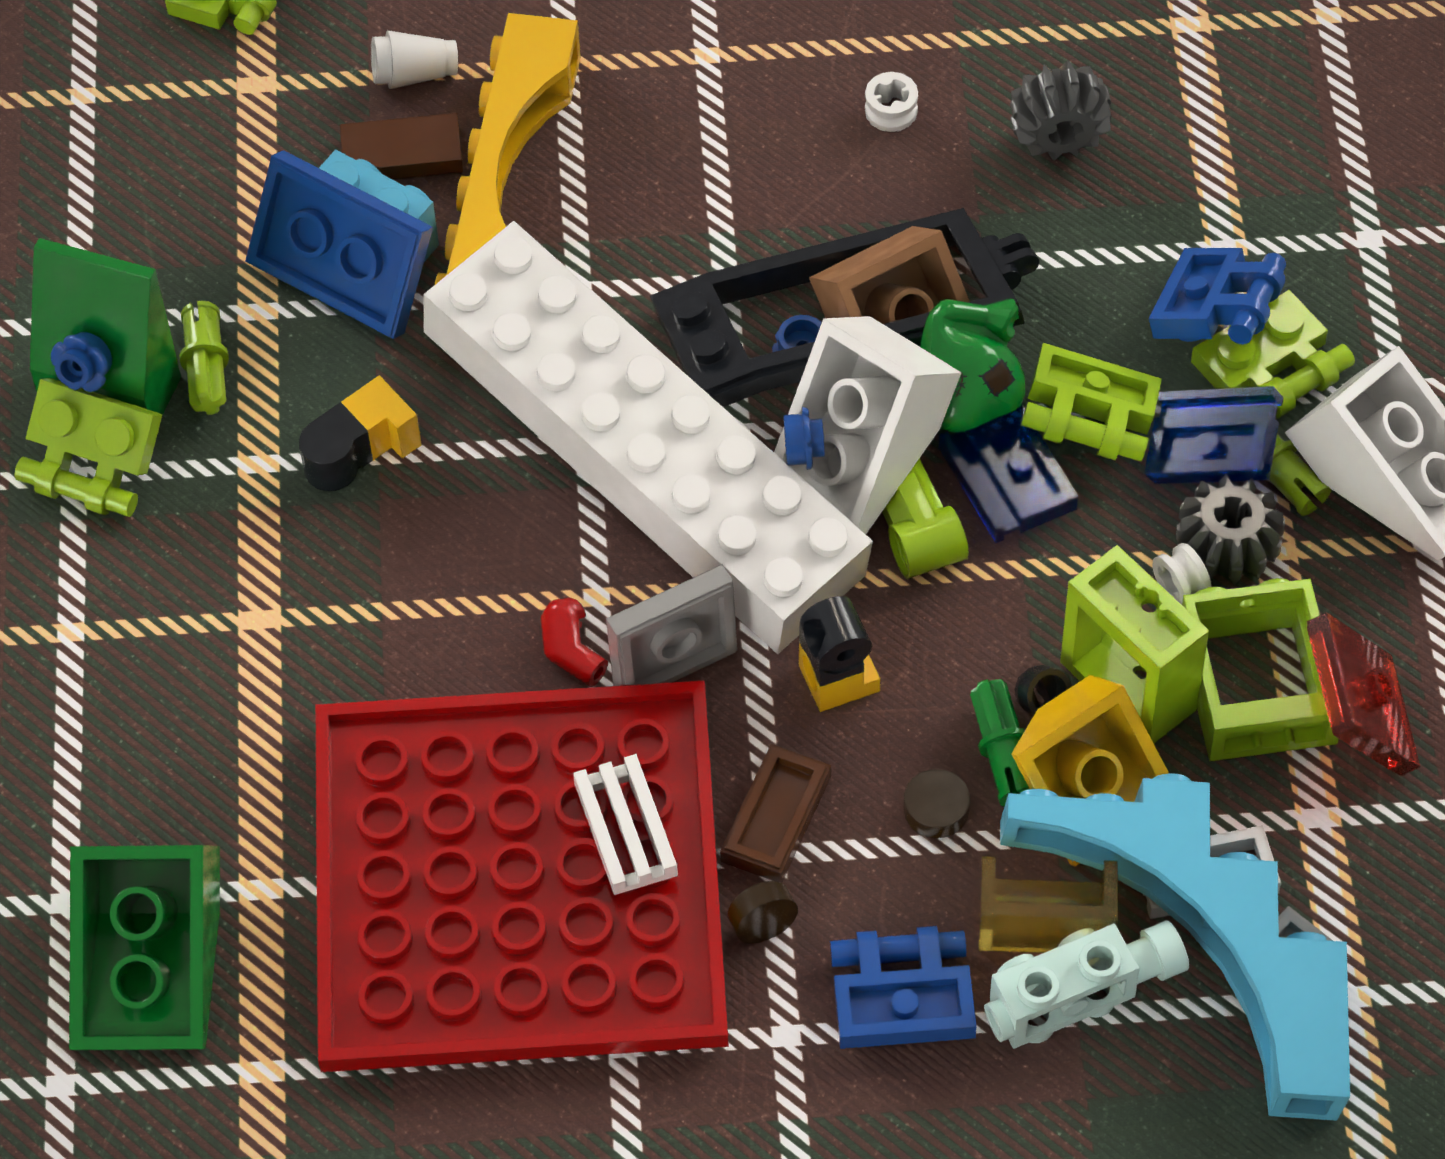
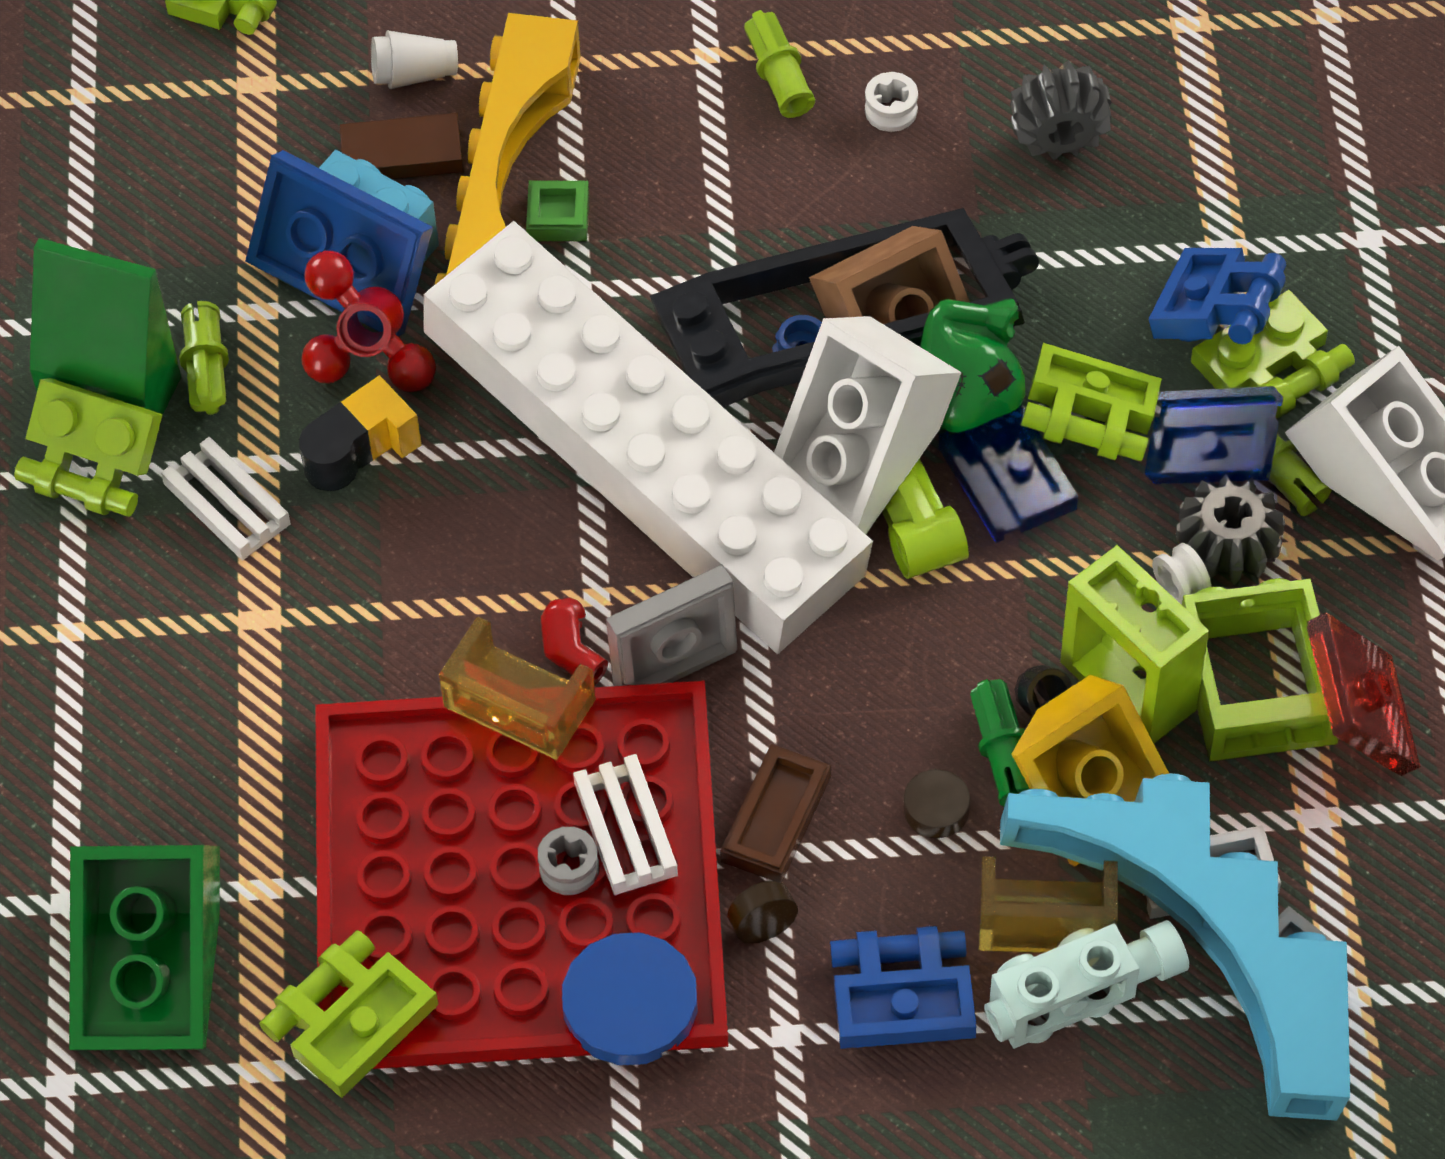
blue plate [51,332,112,392] -> none
blue plate [783,407,825,470] -> none
black leg [799,596,880,712] -> none
none -> white tile [161,437,291,561]
none -> lime plate [259,930,439,1098]
none -> red piece [302,251,436,392]
none -> clear yellow panel [439,616,596,760]
none -> bright green tile [526,181,589,241]
none -> light grey bush [538,827,599,895]
none -> blue tile [562,932,698,1066]
none -> lime axle [744,10,815,118]

